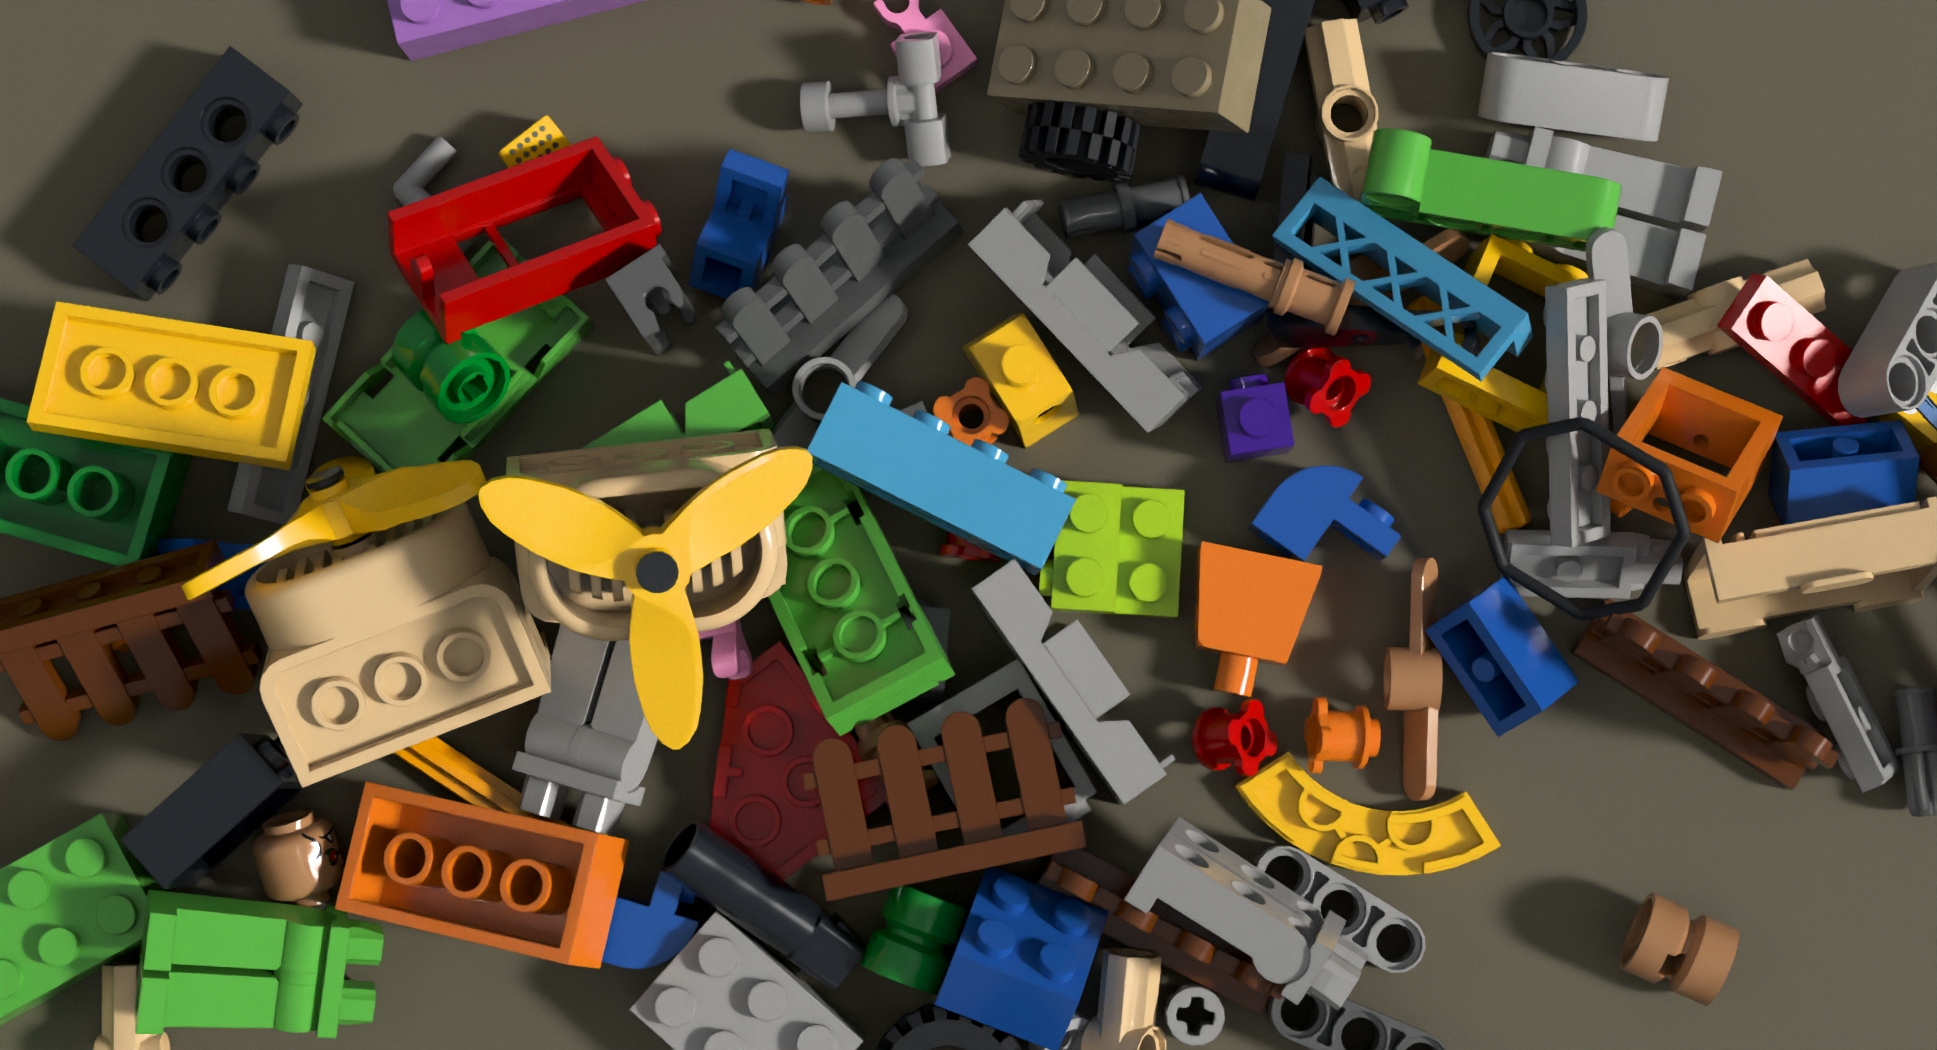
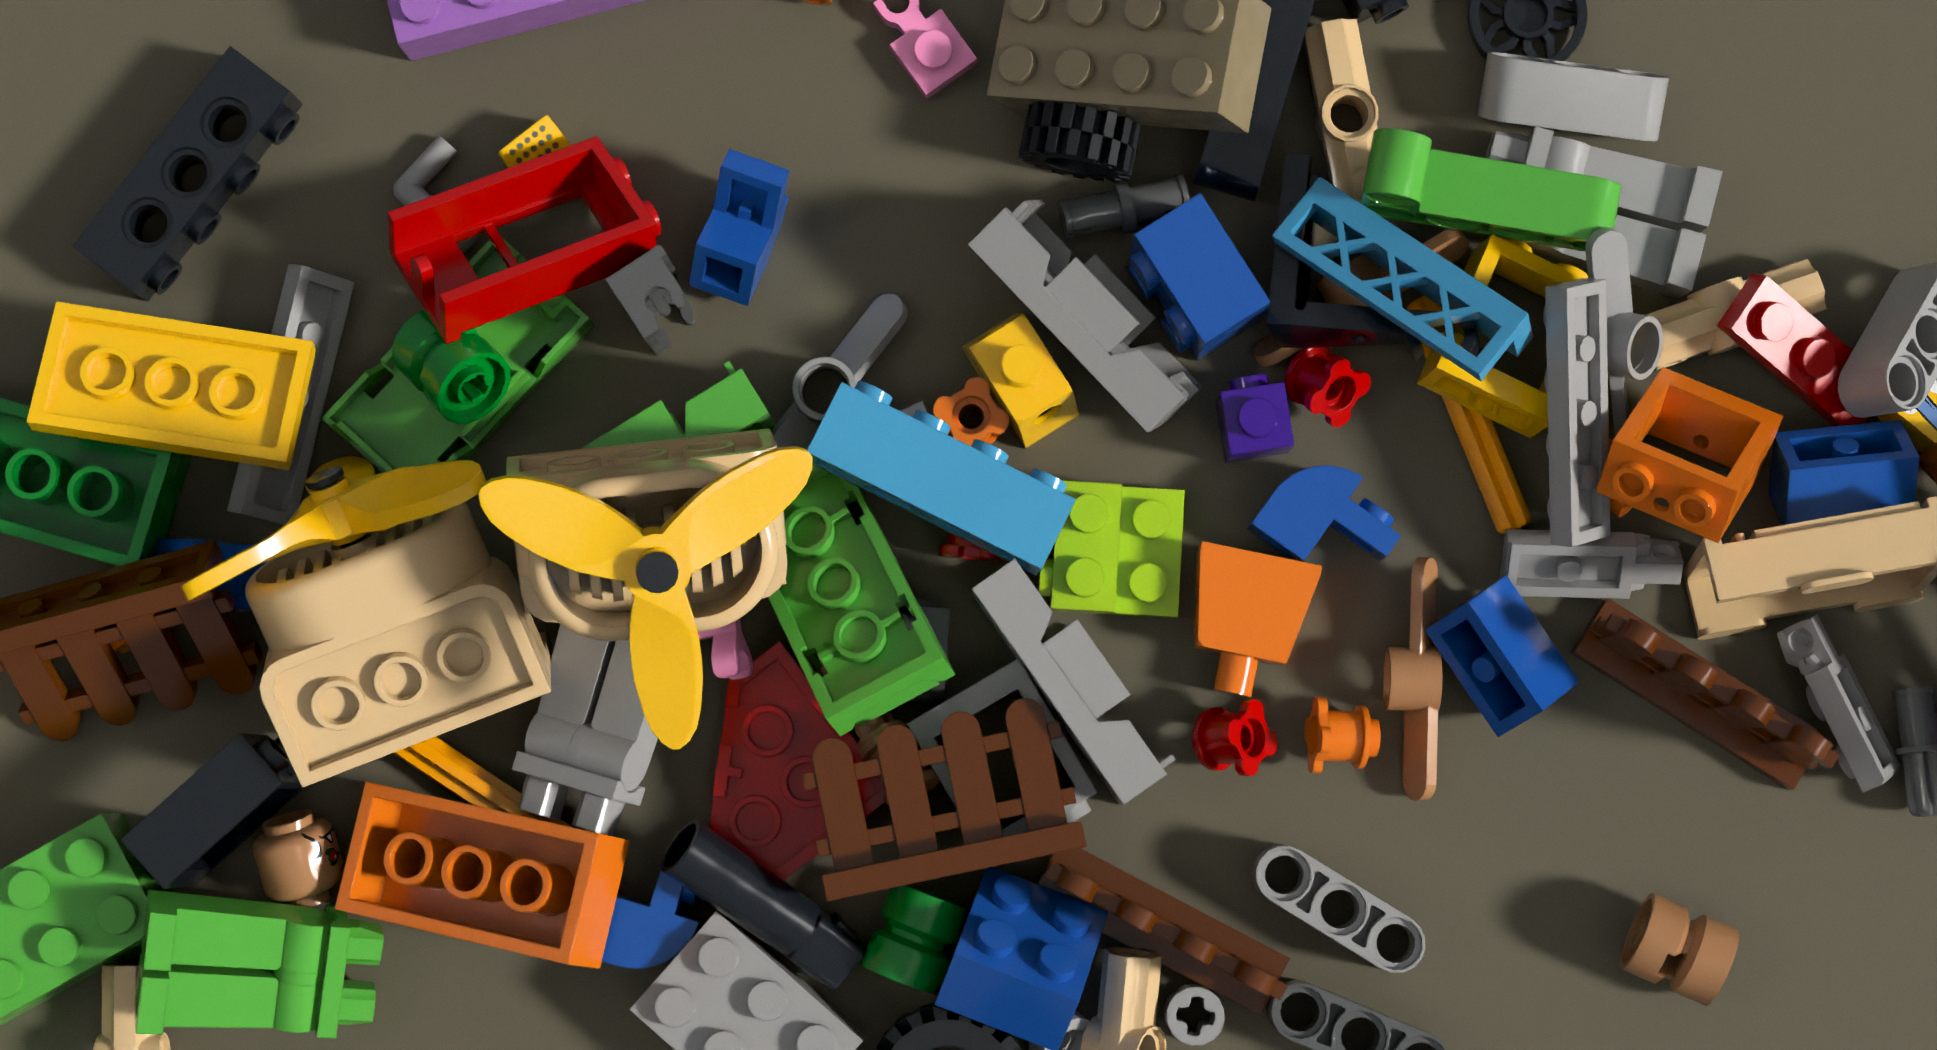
dark grey fence [716,157,963,397] -> none
light grey bar [800,32,951,167] -> none
light grey hips [1124,817,1369,1010] -> none
medium nougat pin [1153,218,1356,336] -> none
yellow tile [1234,752,1501,875] -> none
black piece [1478,417,1690,621] -> none

